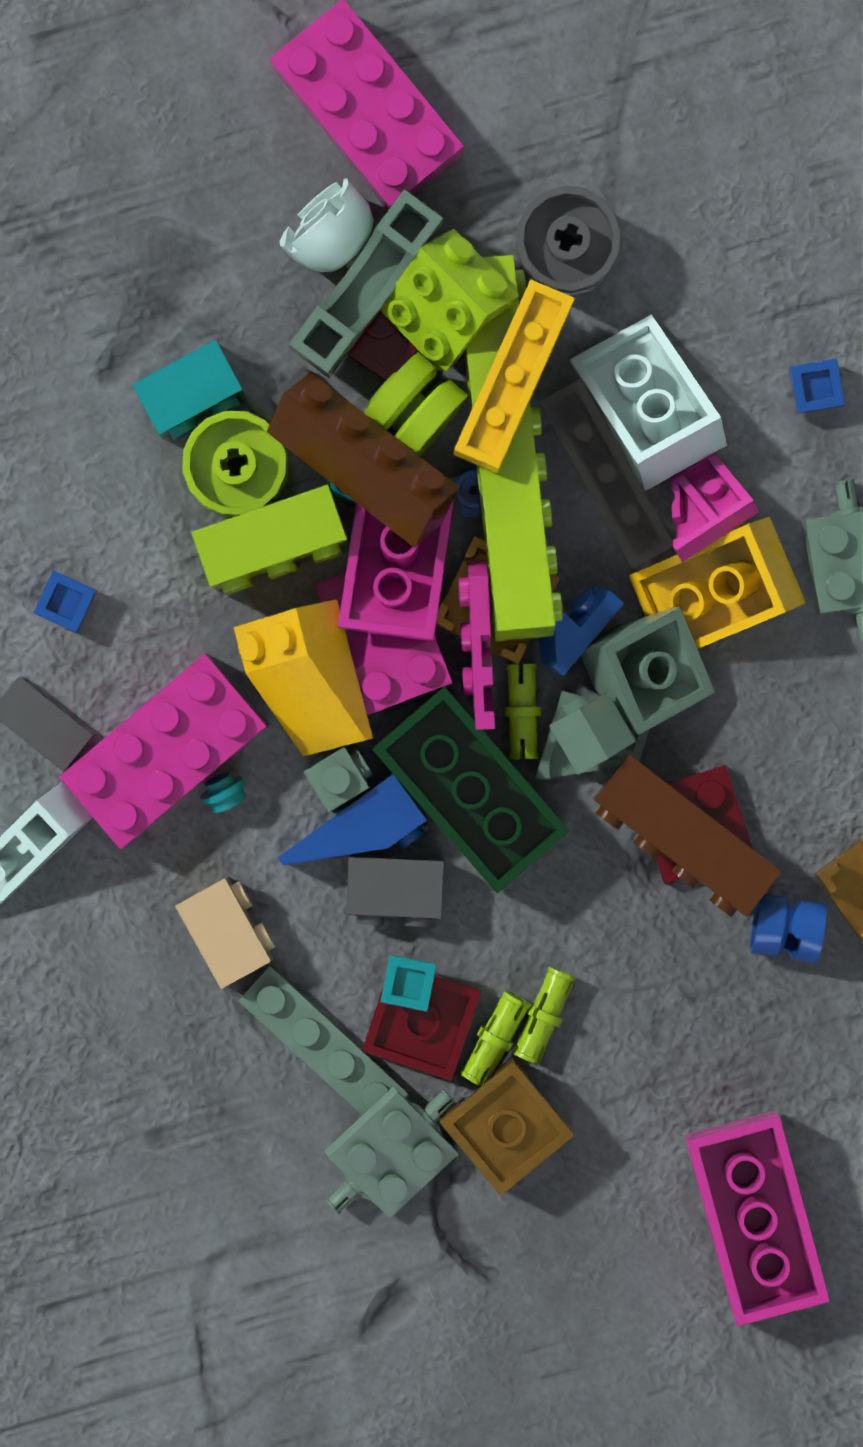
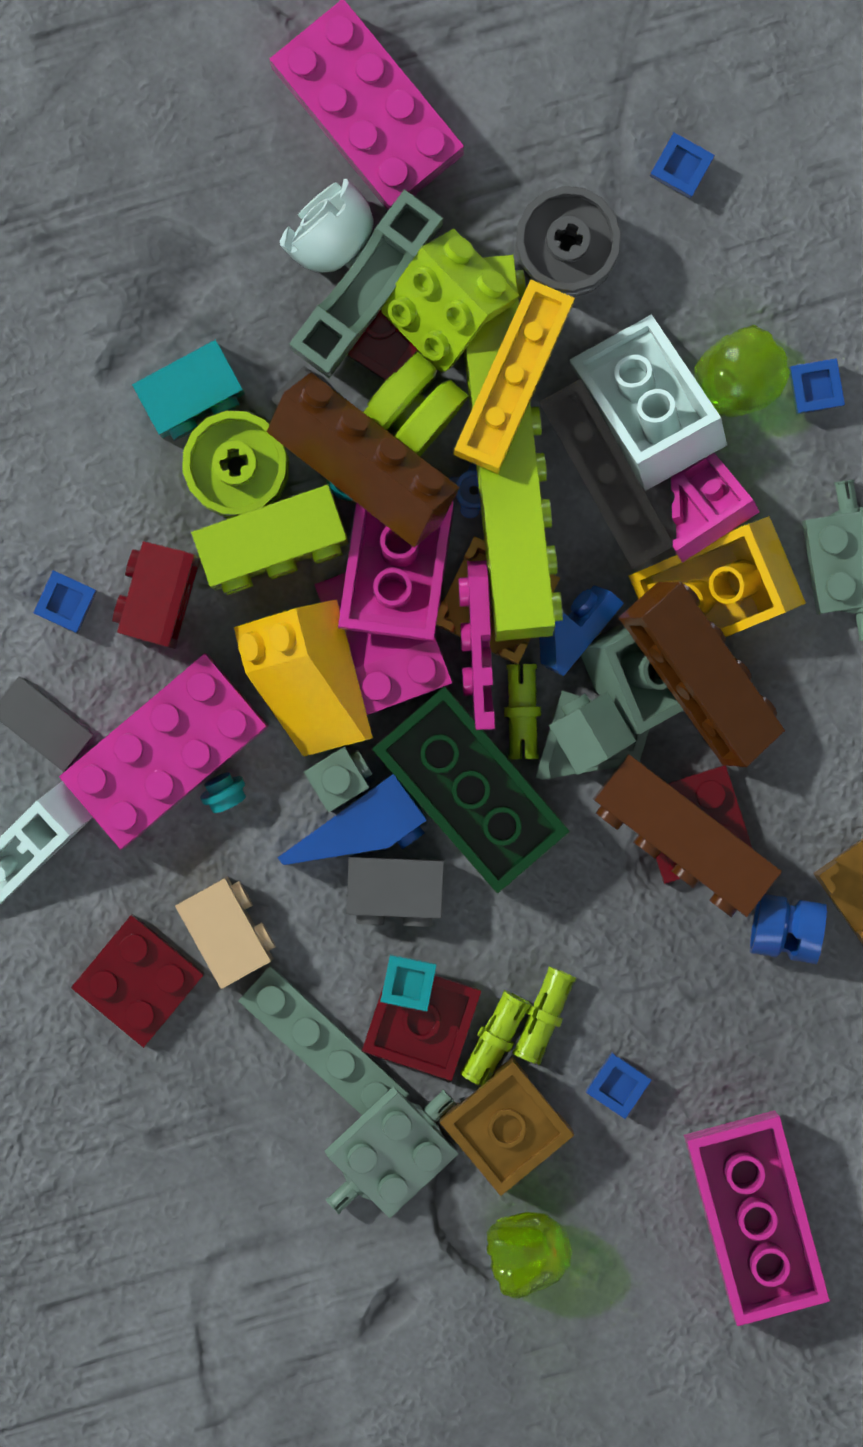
none -> dark red plate [71,914,205,1048]
none -> dark red slope [112,541,201,649]
none -> clear neon green hair [486,1212,572,1300]
none -> blue plate [585,1052,652,1119]
none -> reddish brown brick [619,582,785,767]
none -> blue plate [650,132,715,199]
none -> clear neon green hair [694,325,790,418]

